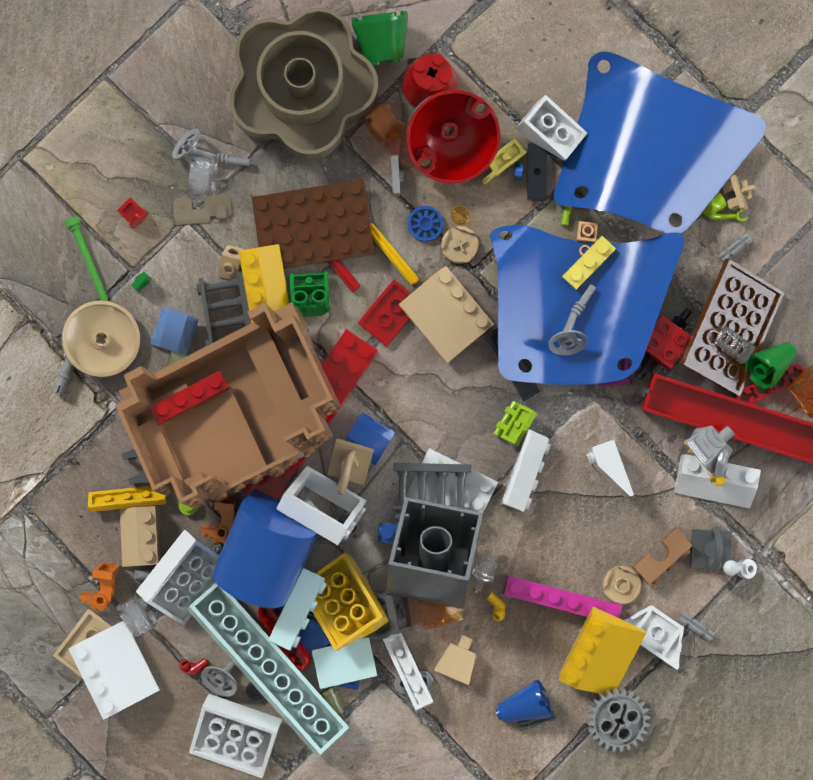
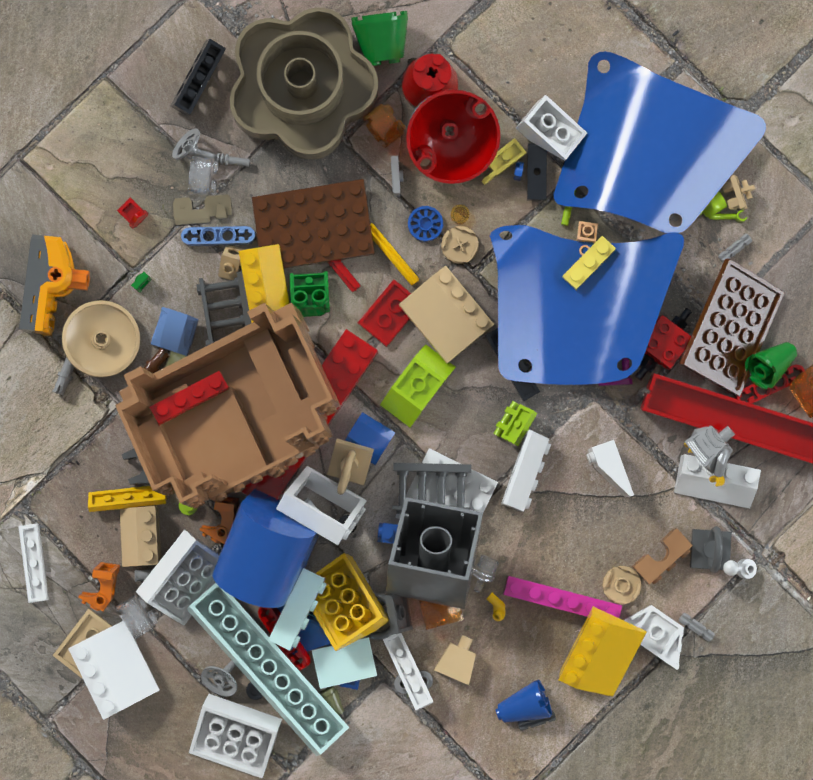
bright green piece [64,216,108,301] -> none
red arm [179,658,210,675] -> none
light grey dish [549,284,596,355] -> none
light grey gear [586,687,650,752] -> none
clear slope [714,325,756,364] -> none
none -> white tile [18,523,49,603]
none -> piece [19,234,90,336]
none -> reddish brown pin [144,348,169,373]
none -> black brick [170,39,226,116]
none -> medium blue beam [181,226,256,246]
none -> lime slope [380,344,456,428]

